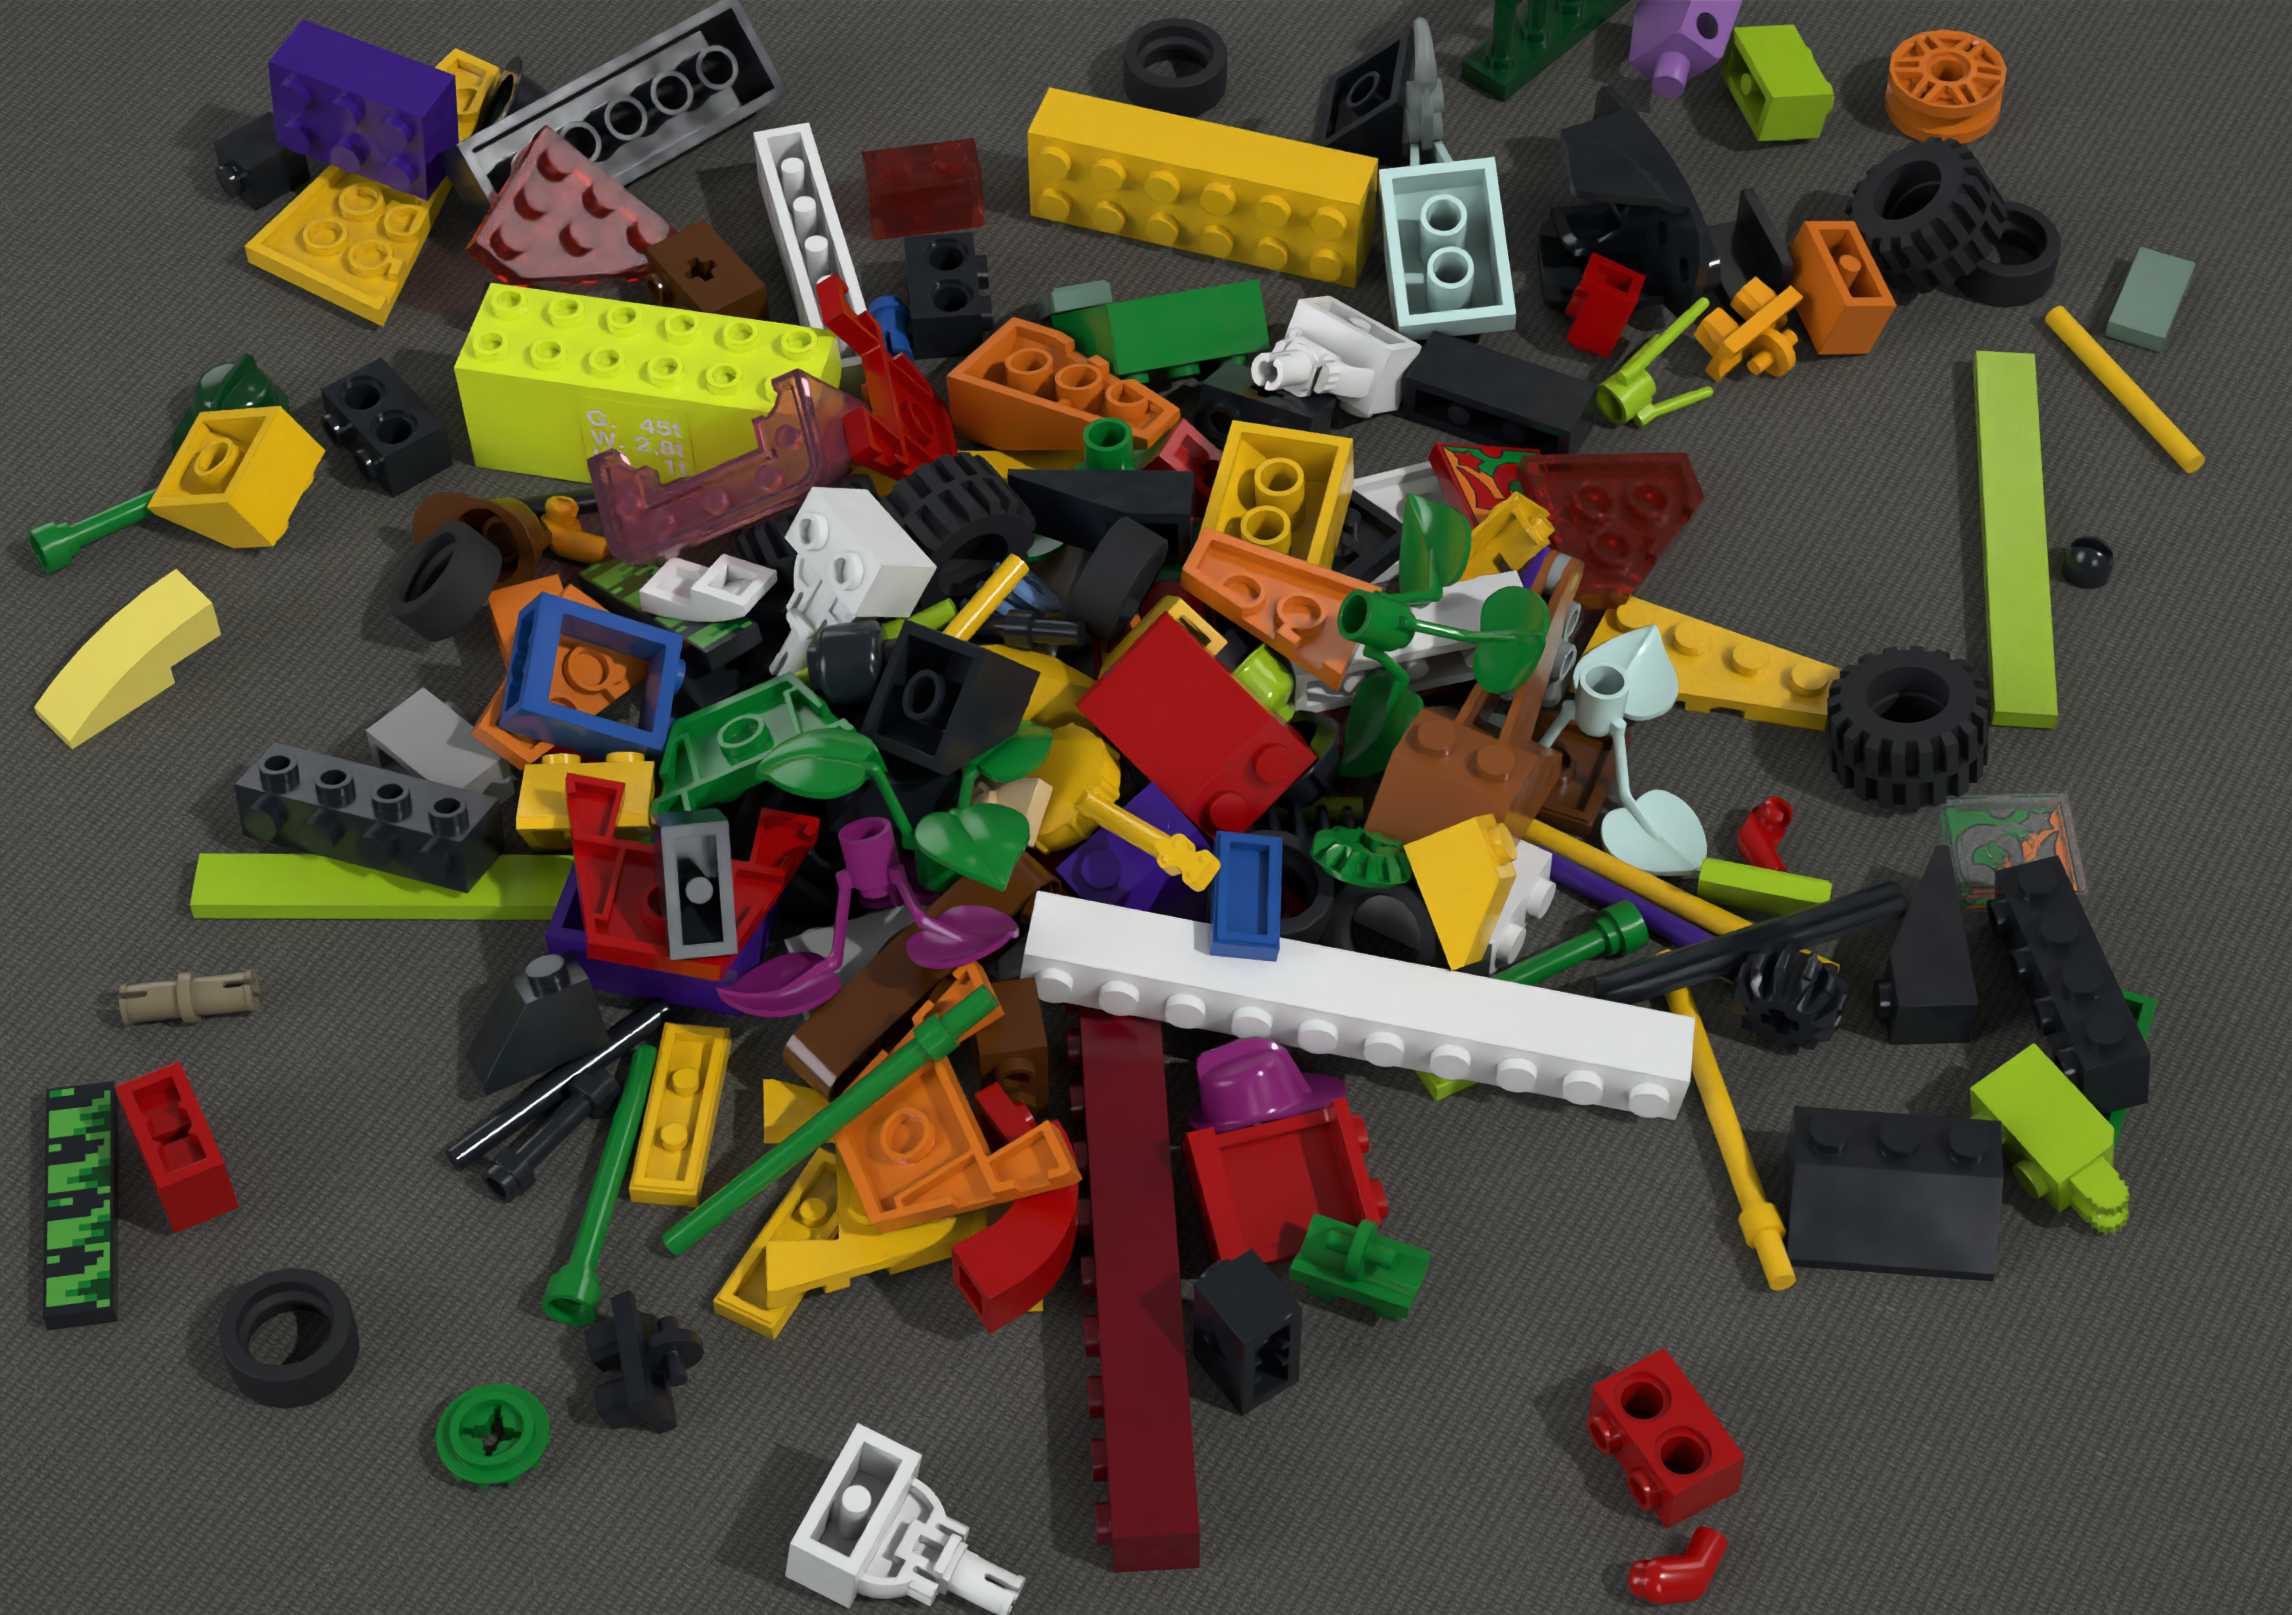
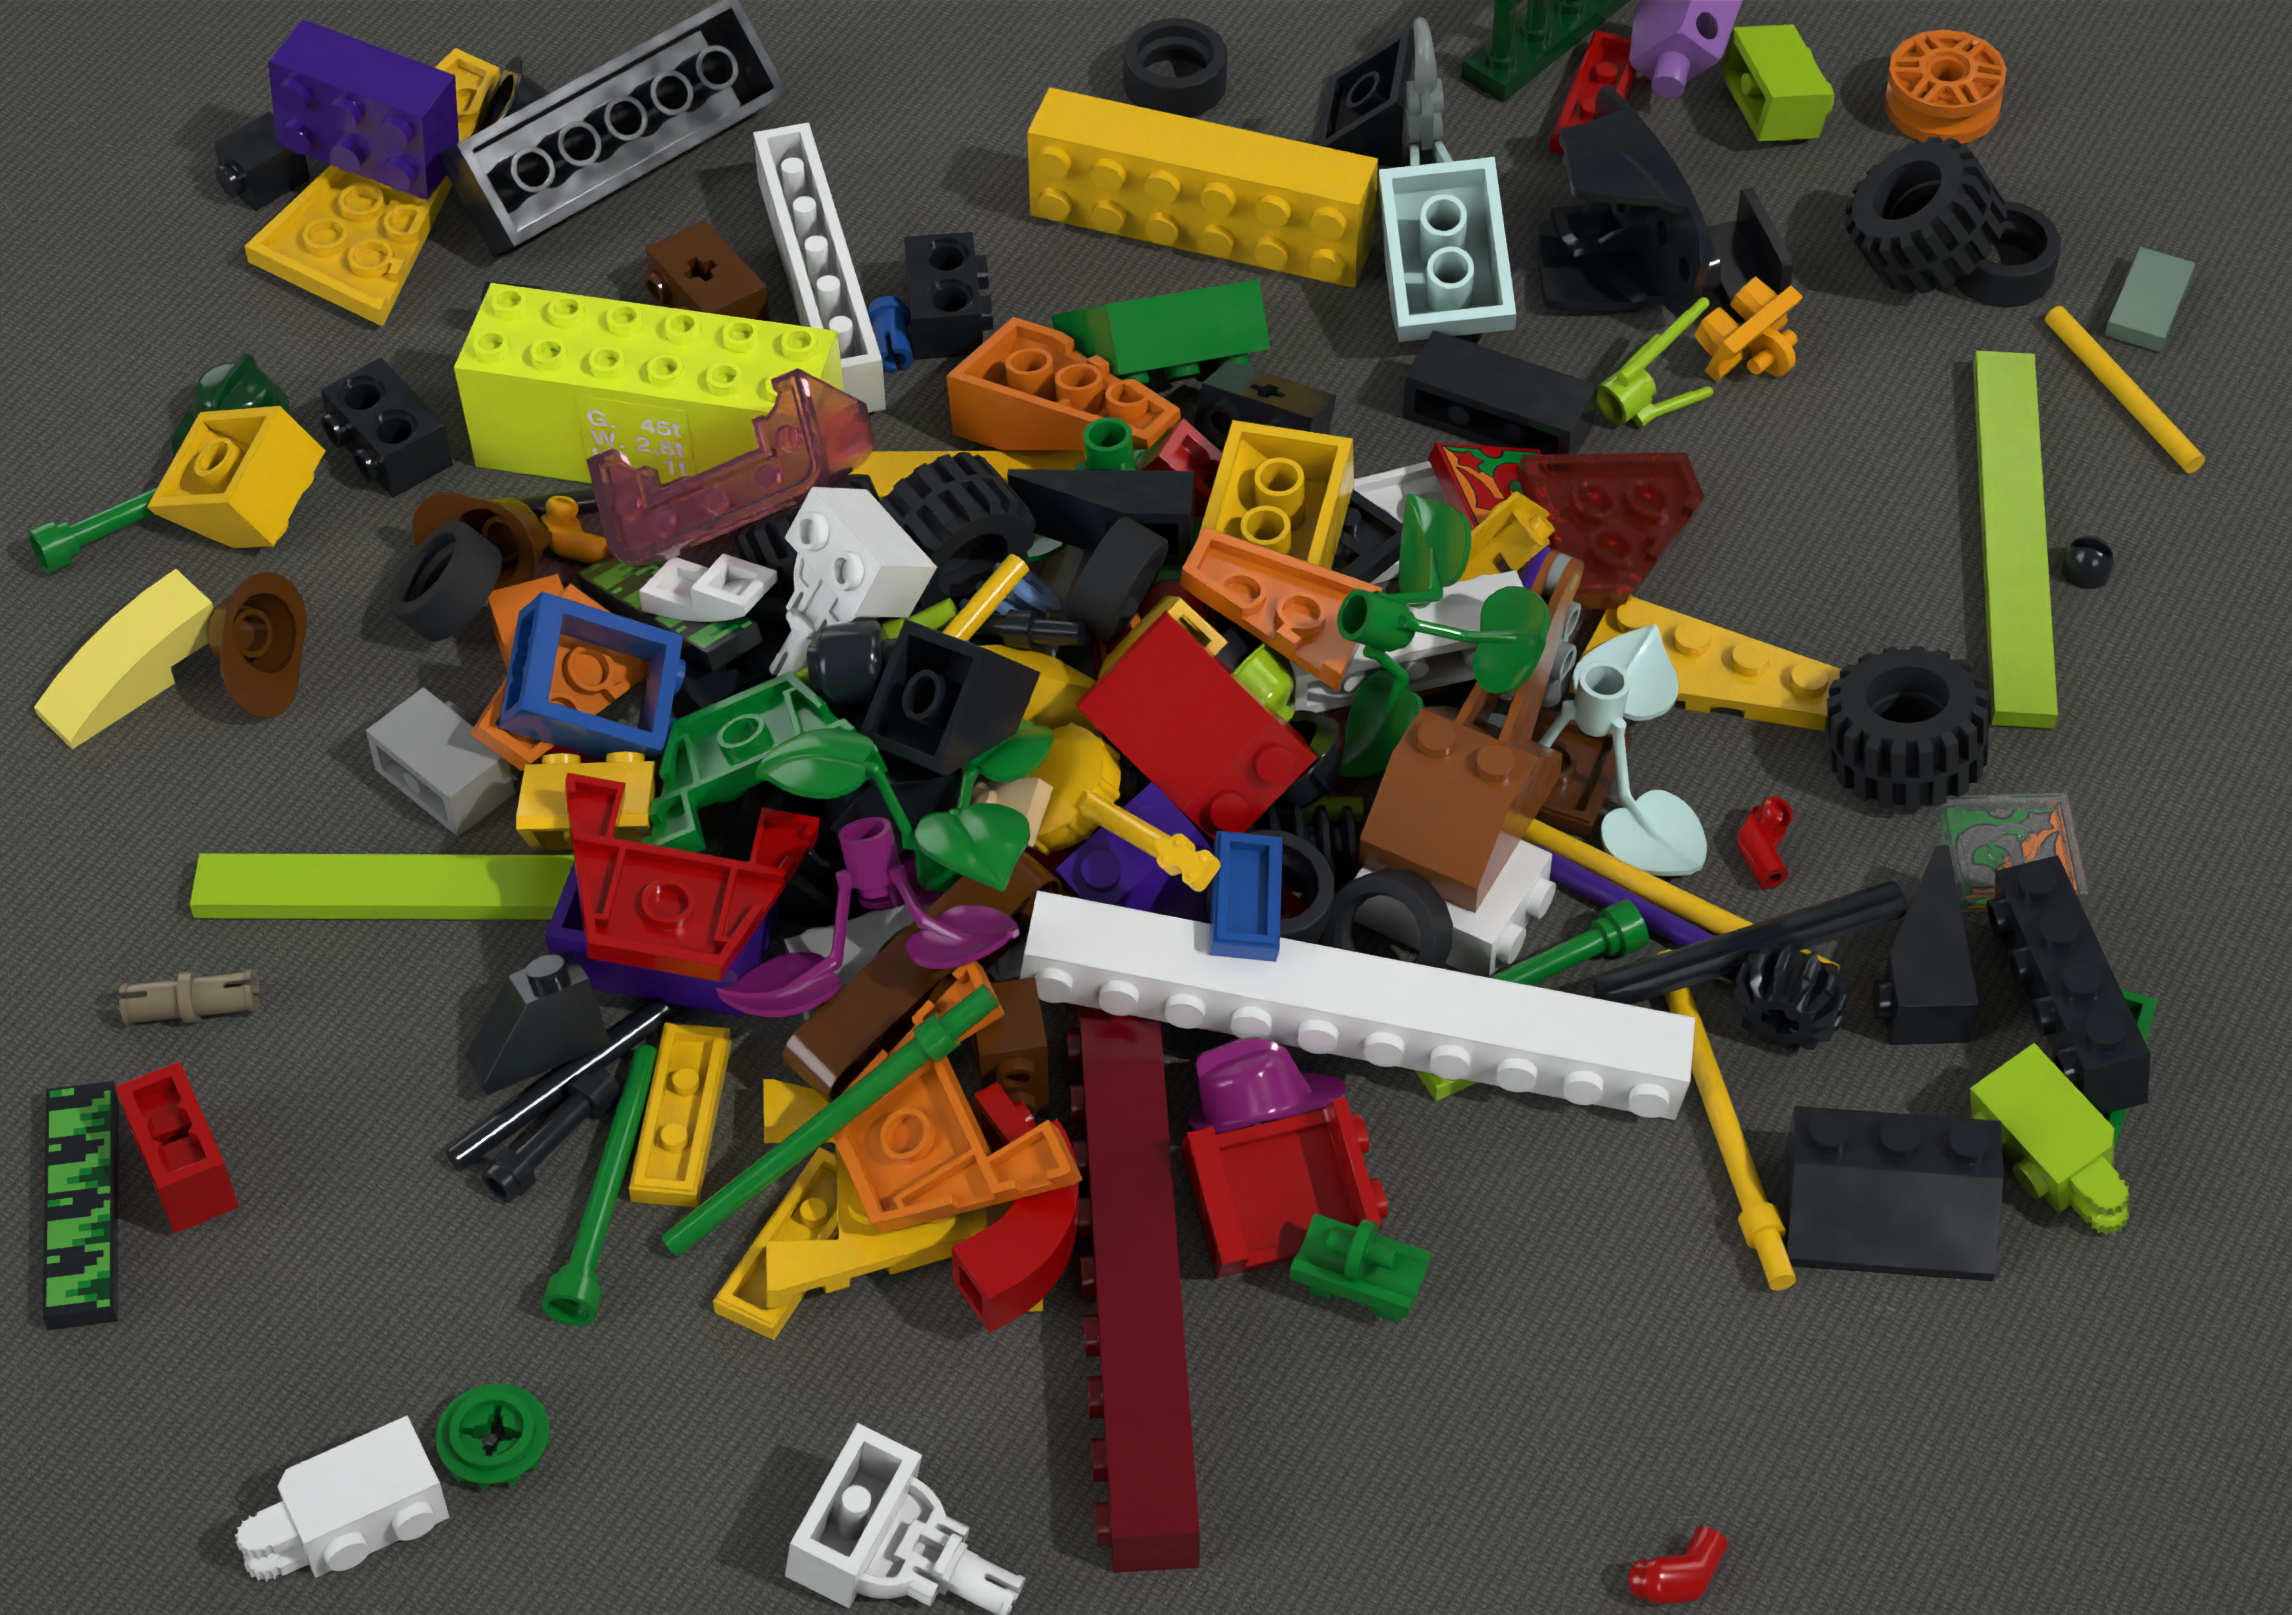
black tyre [219,1267,360,1409] -> none
black brick [234,742,505,894] -> none
clear red plate [465,125,678,287] -> none
black hips [584,1290,704,1434] -> none
black slope [651,808,738,960] -> none
red wing [816,273,958,481] -> none
clear red brick [862,138,985,240] -> none
sand green tile [1036,280,1113,319] -> none
black brick [1193,1248,1302,1416] -> none
white brick [1251,296,1422,418] -> none
green gear [1310,825,1414,888] -> none
yellow slope [1403,813,1517,971] -> none
red brick [1564,252,1646,359] -> none
red brick [1586,1348,1745,1529] -> none
lime tile [1697,857,1832,916] -> none
orange brick [1788,221,1897,355] -> none
none -> reddish brown piece [207,572,307,719]
none -> white hinge [235,1415,450,1582]
none -> red tile [1549,30,1639,155]

